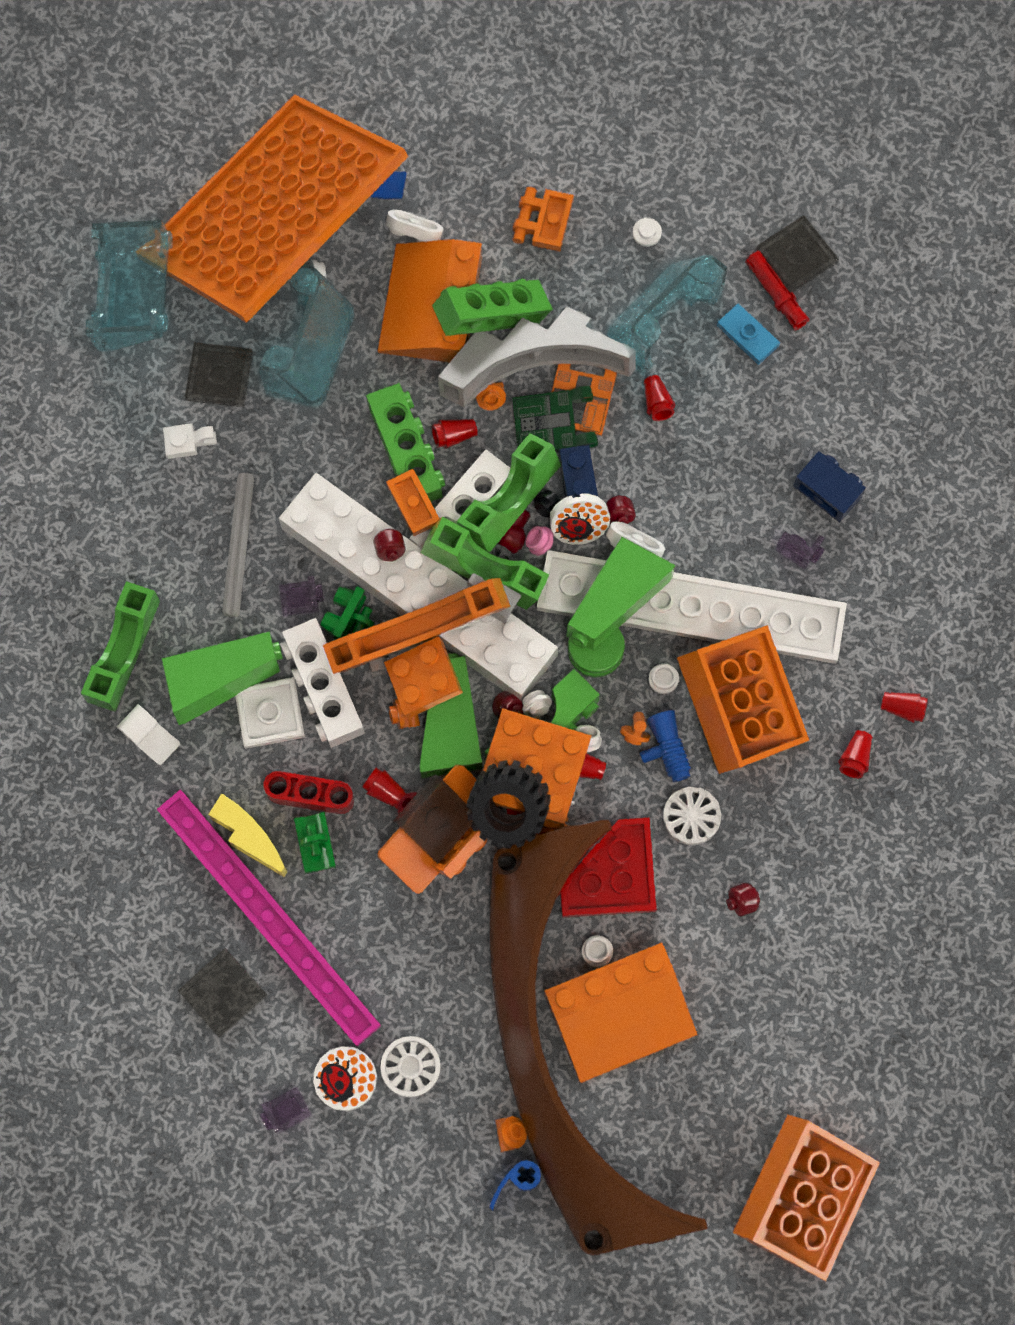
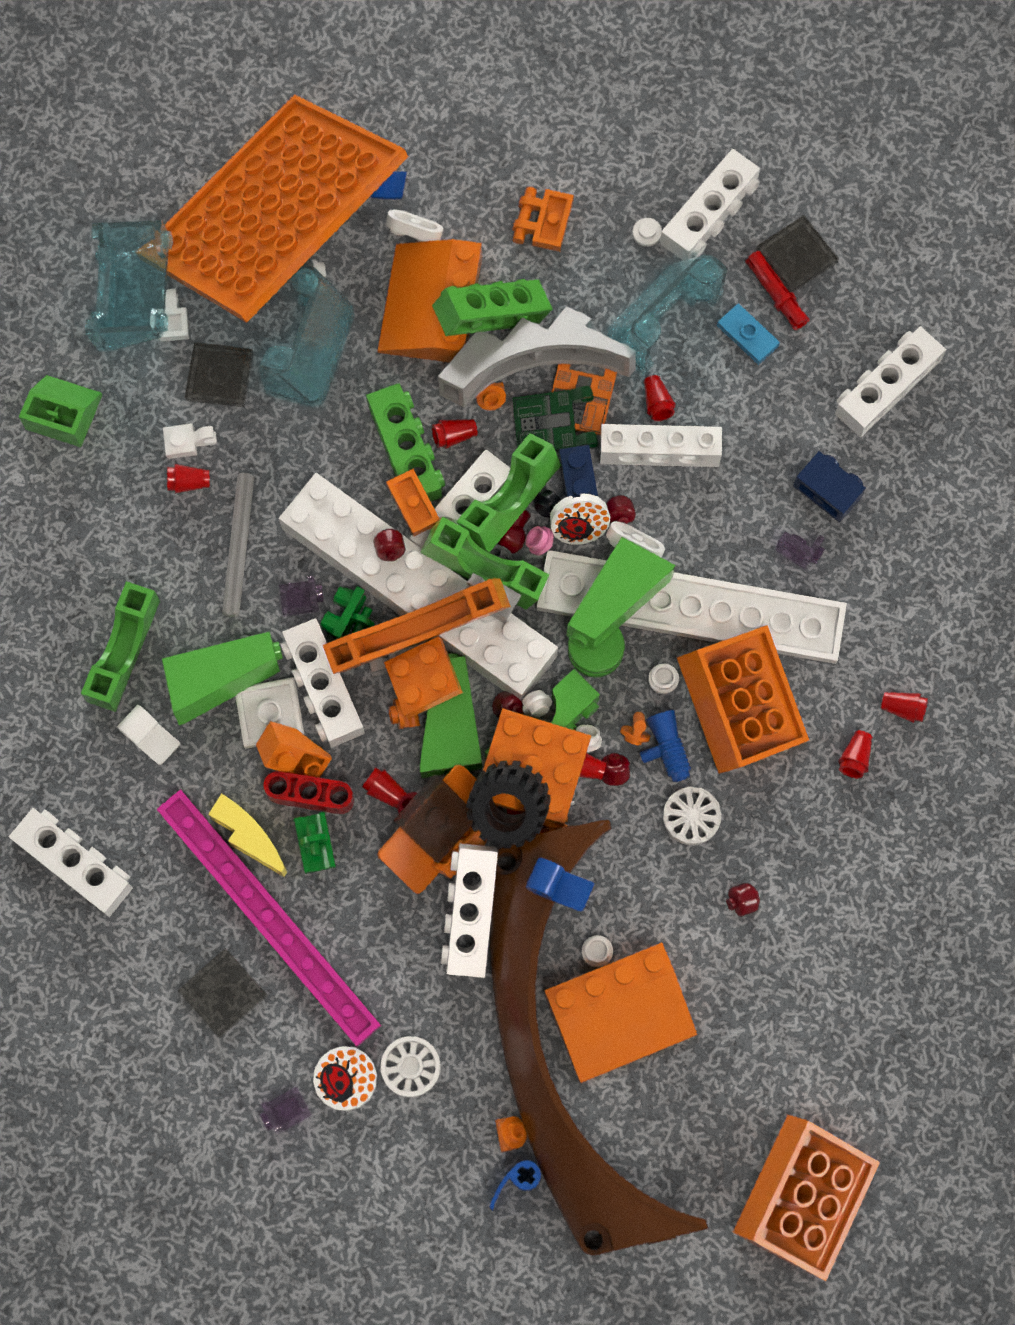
red plate [561,817,657,918] -> none
none -> white brick [8,808,133,917]
none -> bright green slope [19,375,102,447]
none -> white plate [157,289,189,342]
none -> red cone [167,464,210,494]
none -> orange slope [256,721,332,778]
none -> white brick [441,843,498,978]
none -> blue panel [525,858,594,912]
none -> white brick [600,424,722,467]
none -> dark red piece [601,753,630,786]
none -> white brick [660,148,760,263]
none -> white brick [835,326,946,438]

